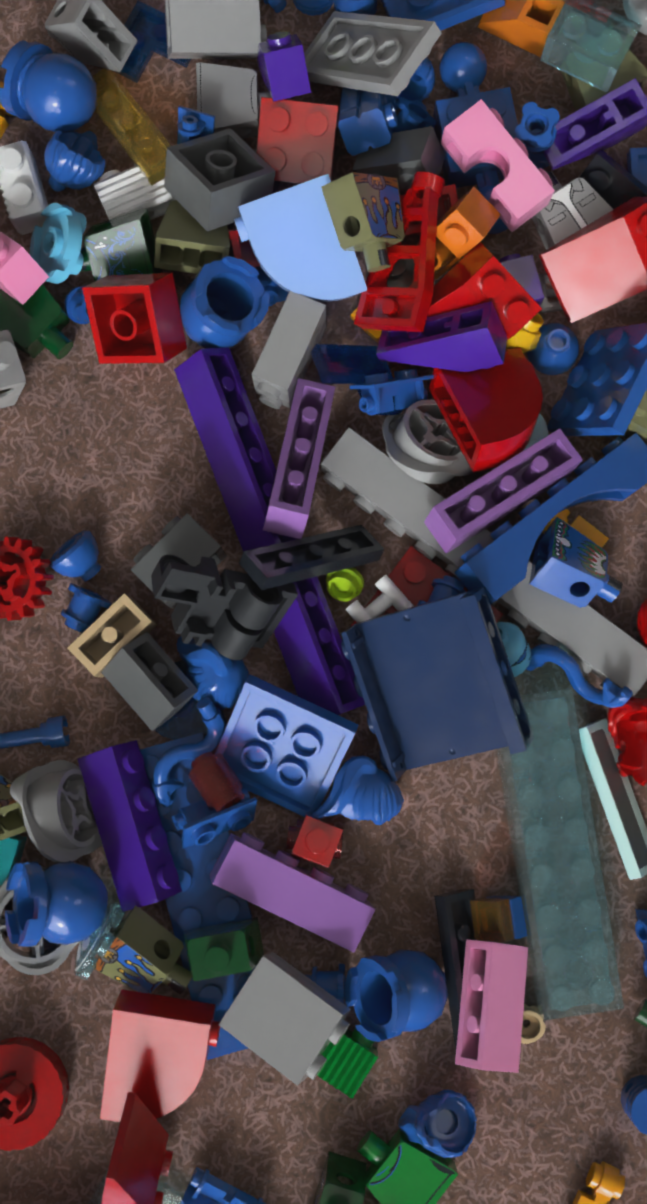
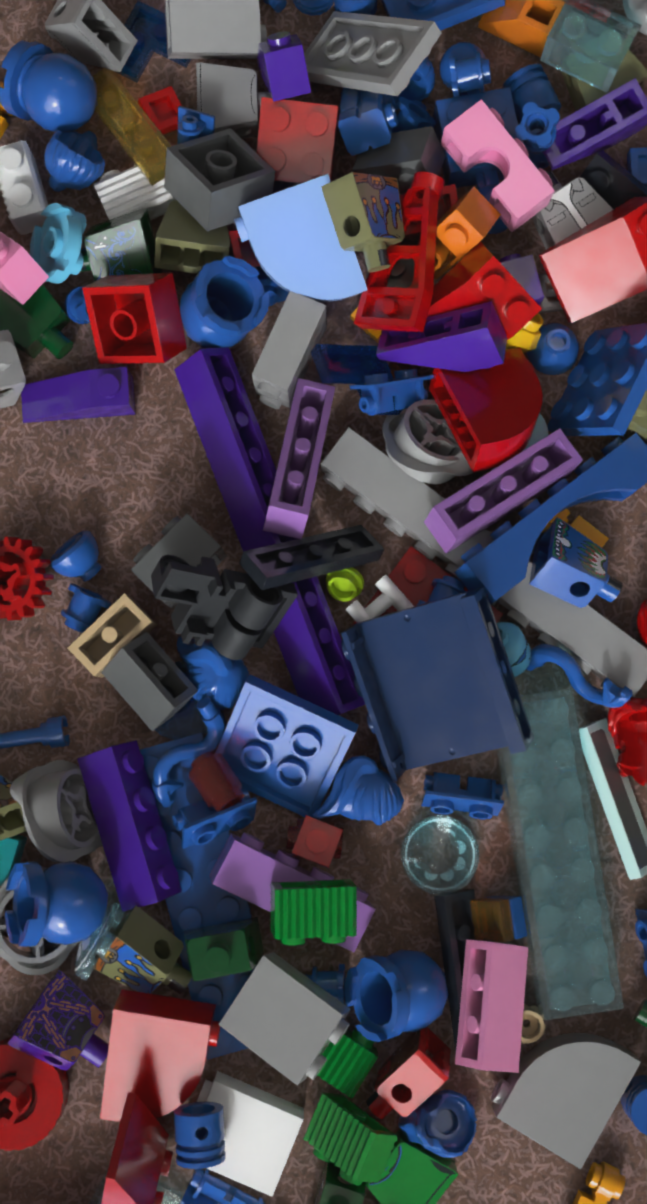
none -> torso [7,970,109,1071]
none -> dark purple slope [21,367,136,423]
none -> red plate [137,86,182,139]
none -> blue piece [174,1102,226,1169]
none -> white brick [197,1071,304,1197]
none -> green brick [270,879,357,945]
none -> green brick [303,1092,398,1186]
none -> torso [366,1027,451,1119]
none -> clear light blue dish [401,815,479,895]
none -> blue hinge [421,772,504,820]
none -> blue brick [449,52,492,97]
none -> light grey brick [491,1033,641,1169]
none -> blue piece [502,63,562,124]

